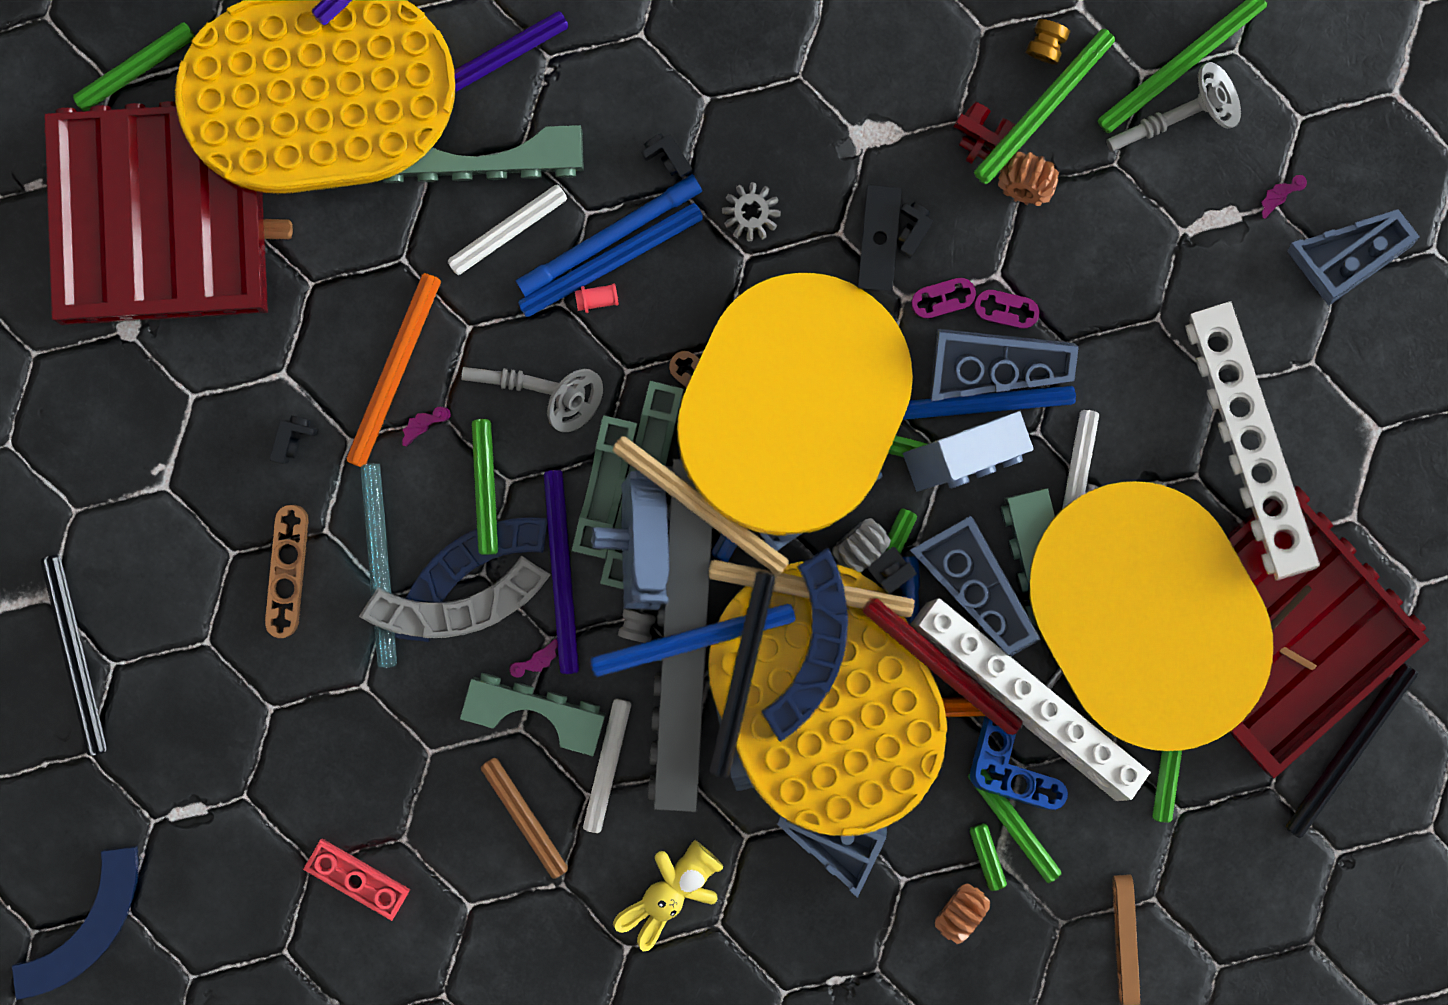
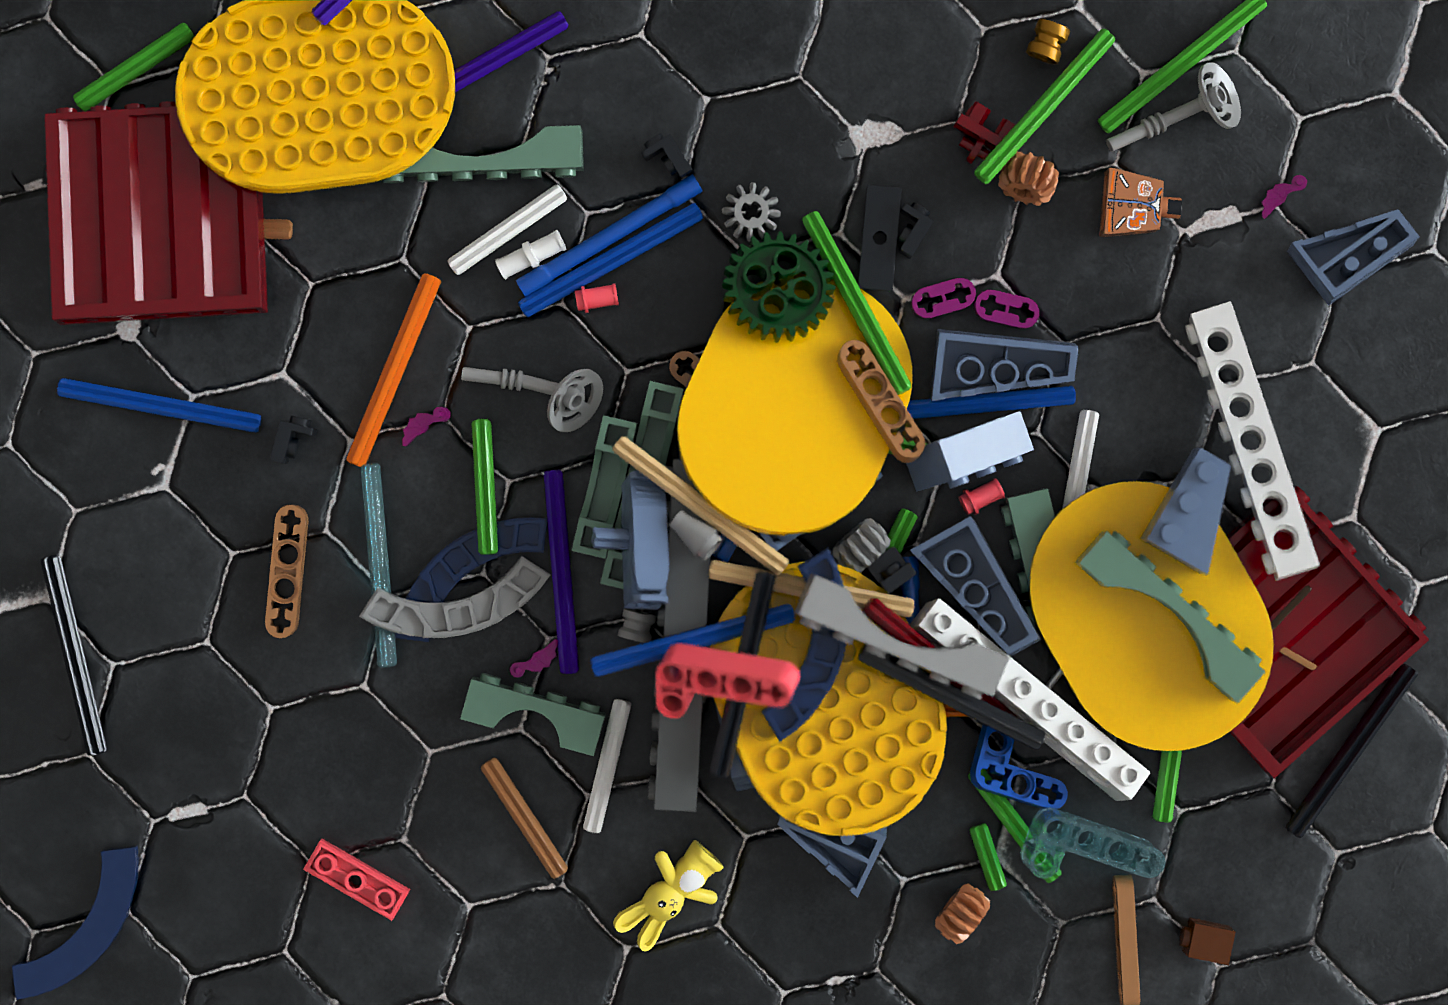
none -> blue axle [57,378,261,432]
none -> white pin [495,230,567,280]
none -> coral beam [656,643,800,719]
none -> light grey cone [669,510,723,560]
none -> dark green gear [722,231,836,343]
none -> light grey arch [794,573,1010,699]
none -> bright green axle [802,211,911,395]
none -> medium nougat beam [837,340,925,463]
none -> black axle [858,643,1046,750]
none -> coral pin [959,478,1005,515]
none -> clear light blue beam [1020,807,1166,879]
none -> sand green arch [1075,531,1266,703]
none -> nougat torso [1099,168,1182,237]
none -> sand blue wedge [1140,448,1231,575]
none -> reddish brown brick [1179,917,1236,965]

